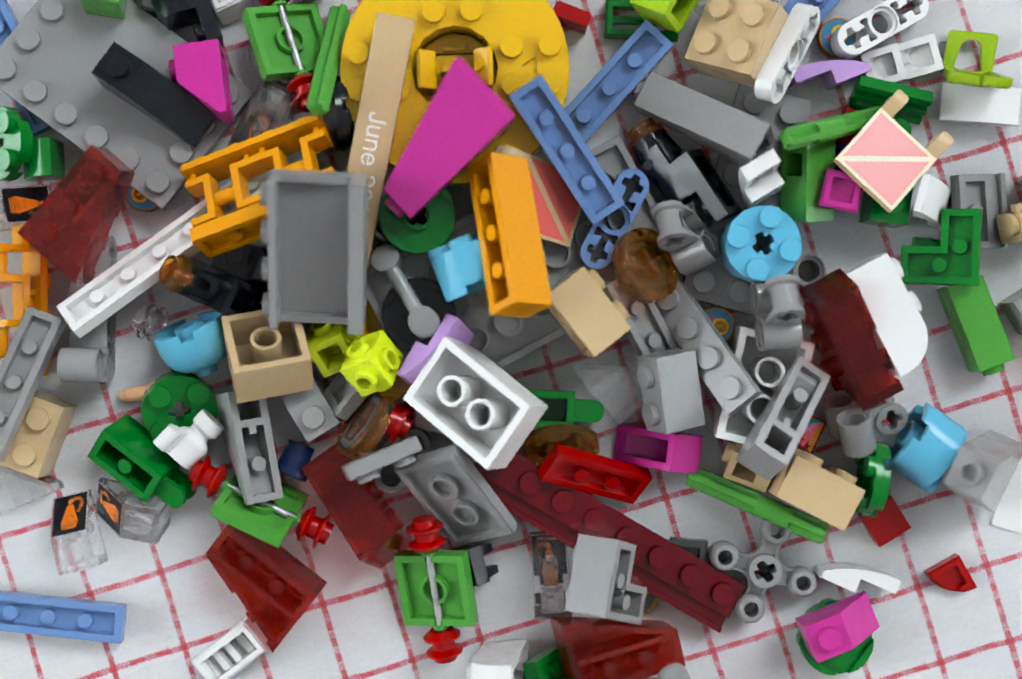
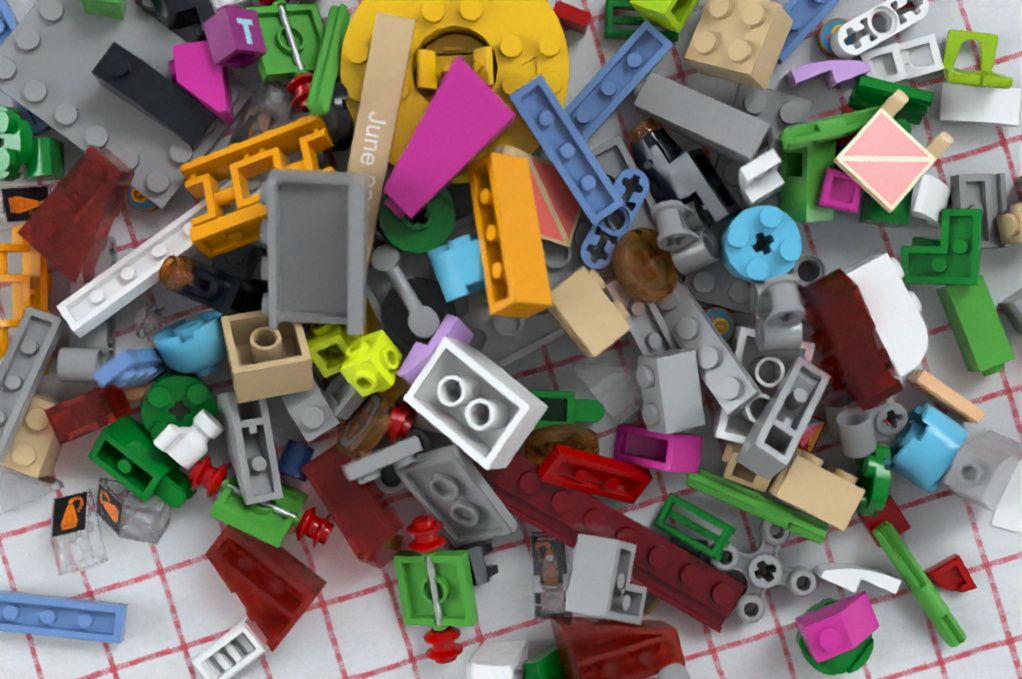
white beam [754,3,820,104] -> none
none -> clear red brick [44,385,133,445]
none -> medium blue plate [92,348,167,388]
none -> magenta brick [203,4,267,69]
none -> green tile [653,493,737,562]
none -> bright green axle [872,521,966,648]
none -> light nougat tile [906,369,986,424]

